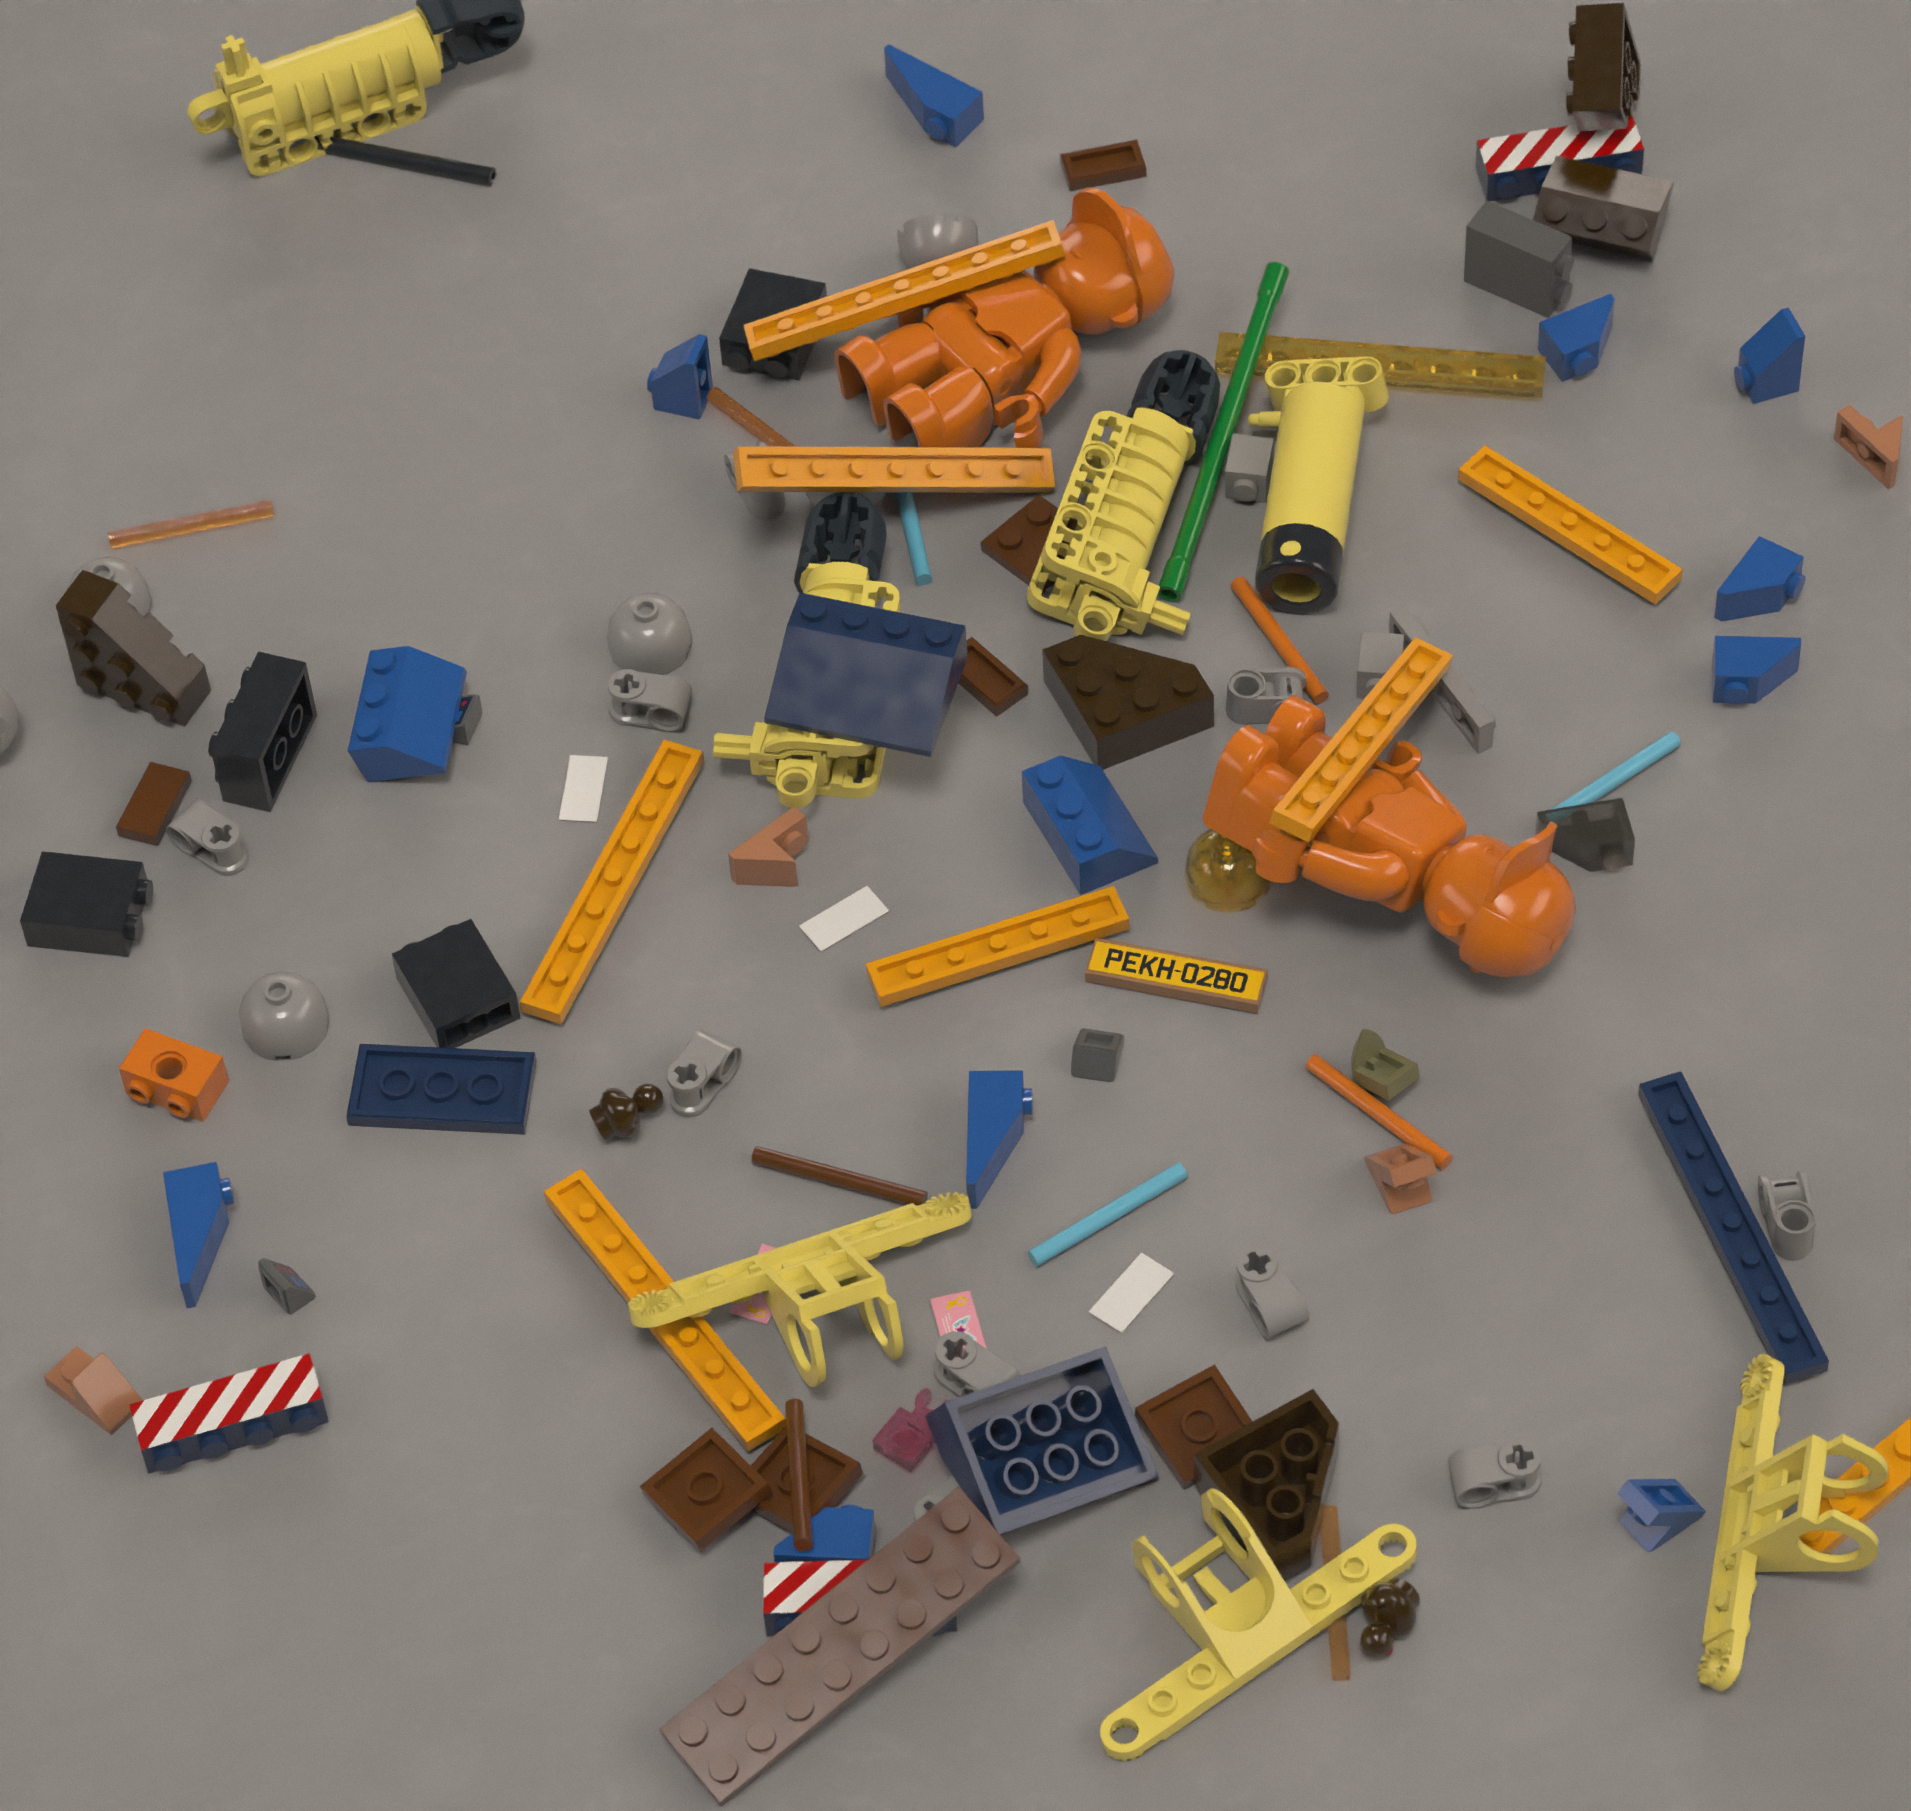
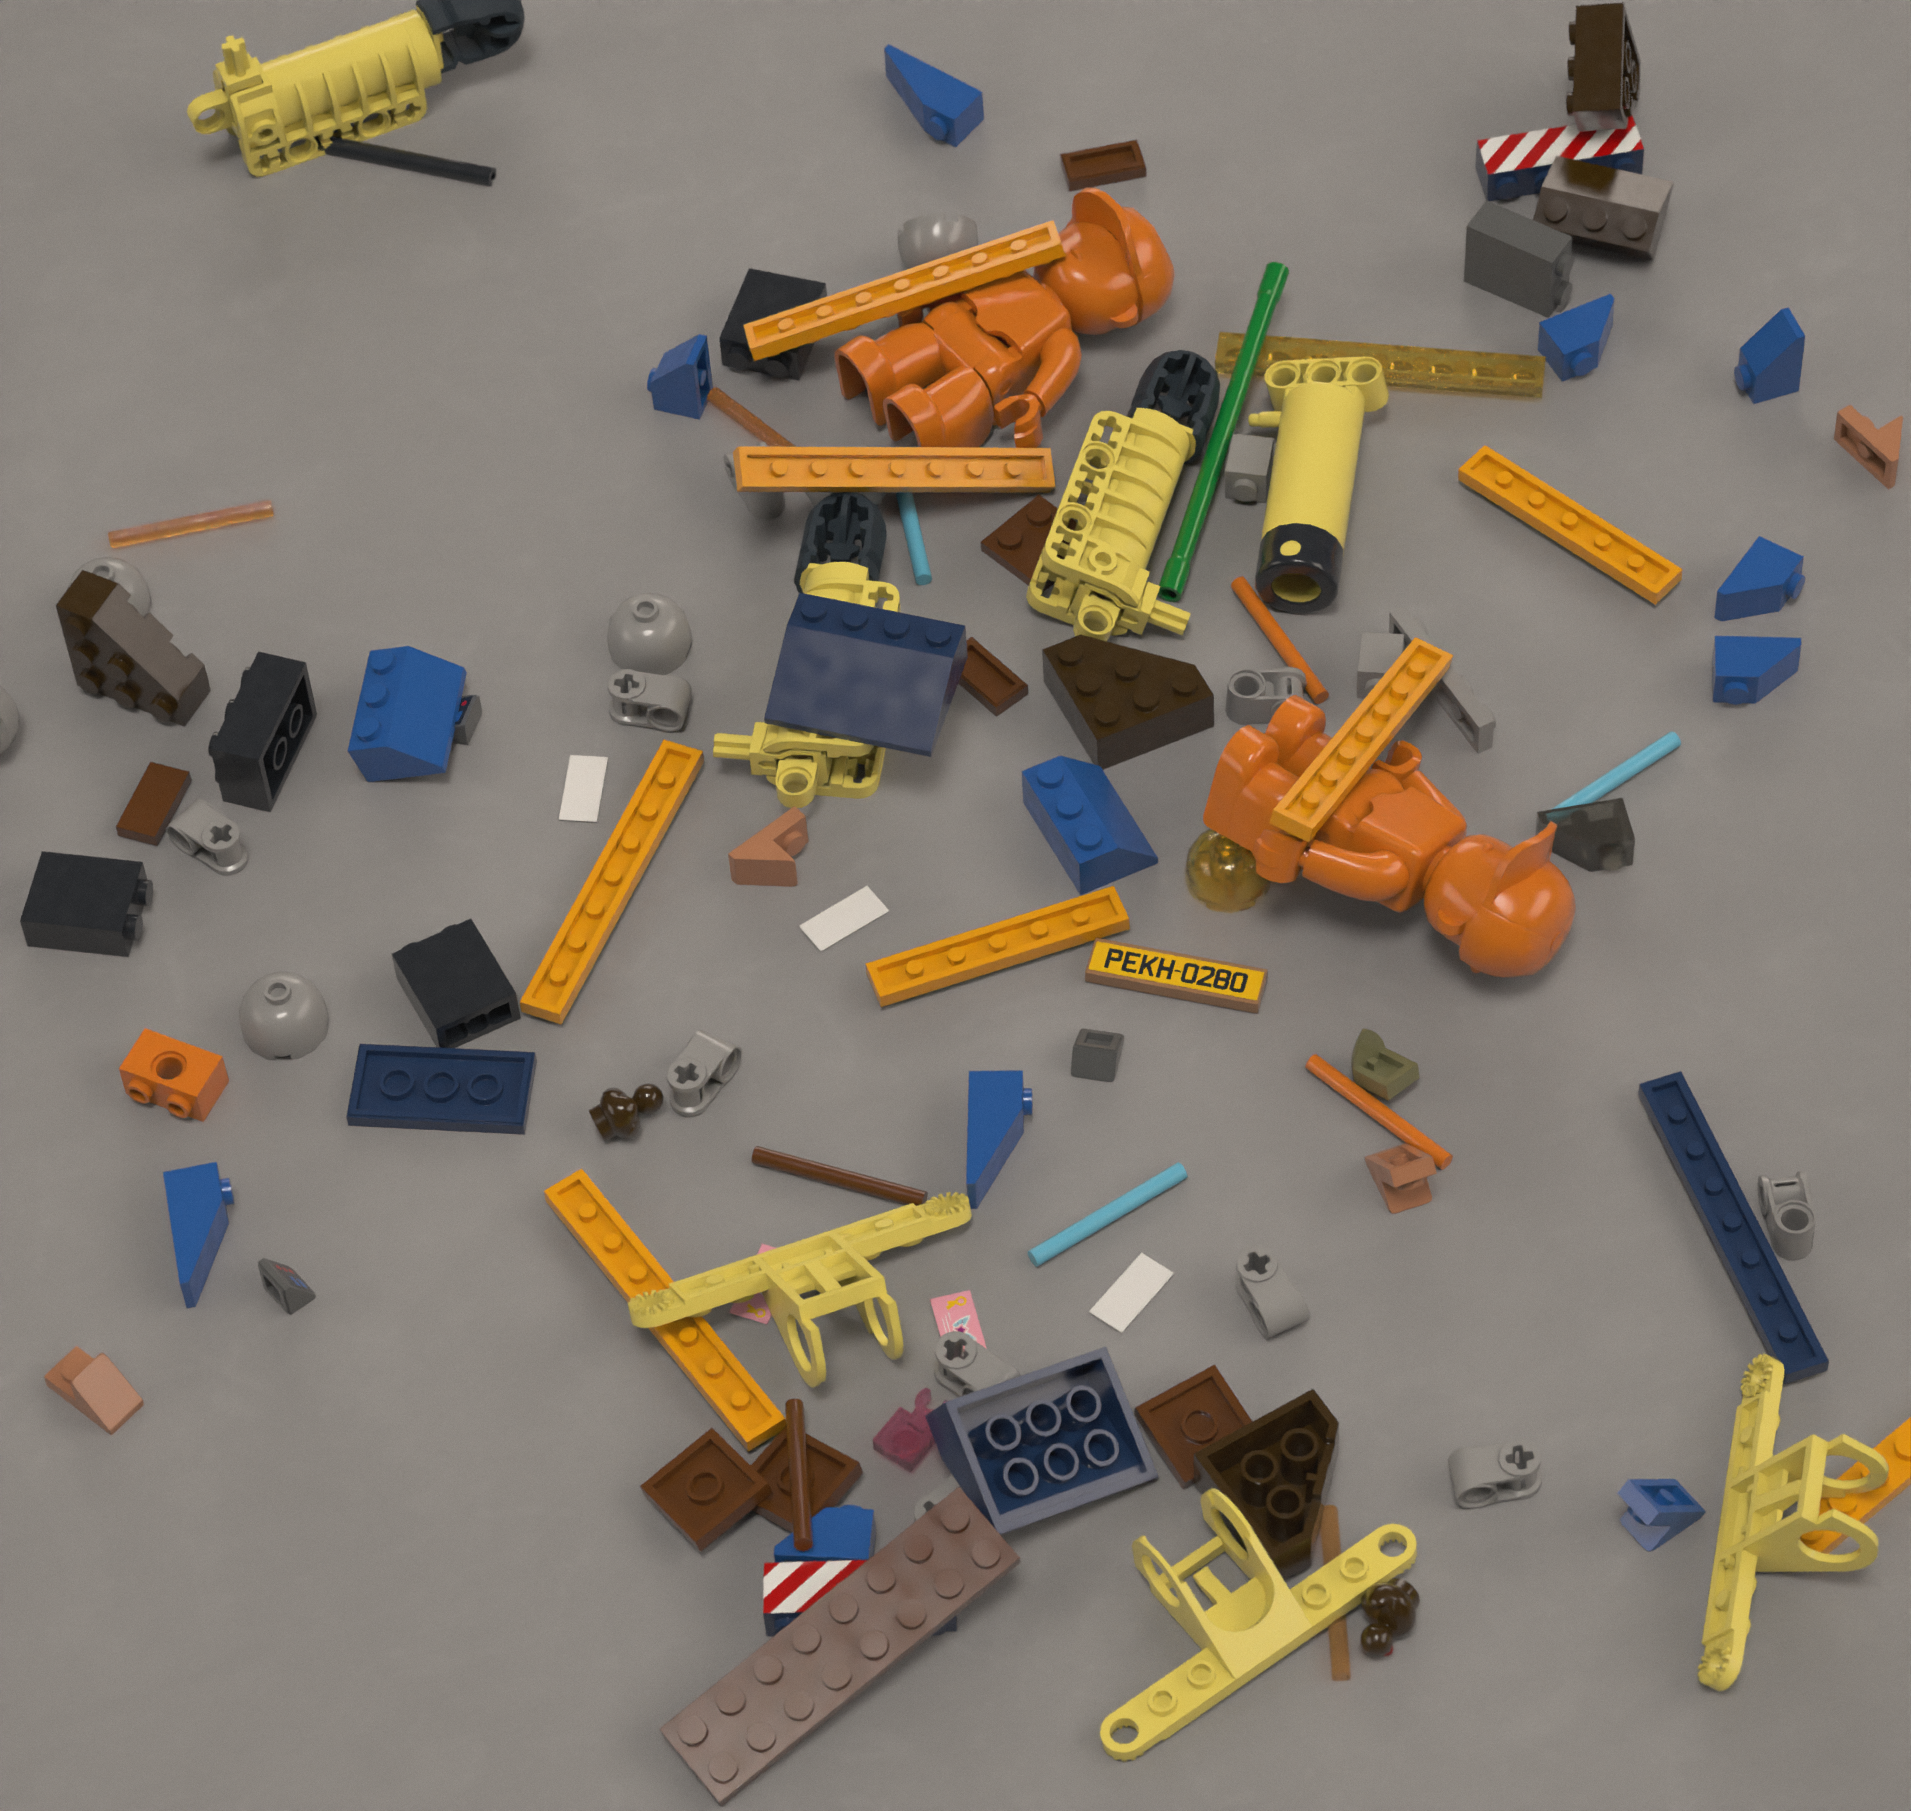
brick [129,1353,329,1474] -> none

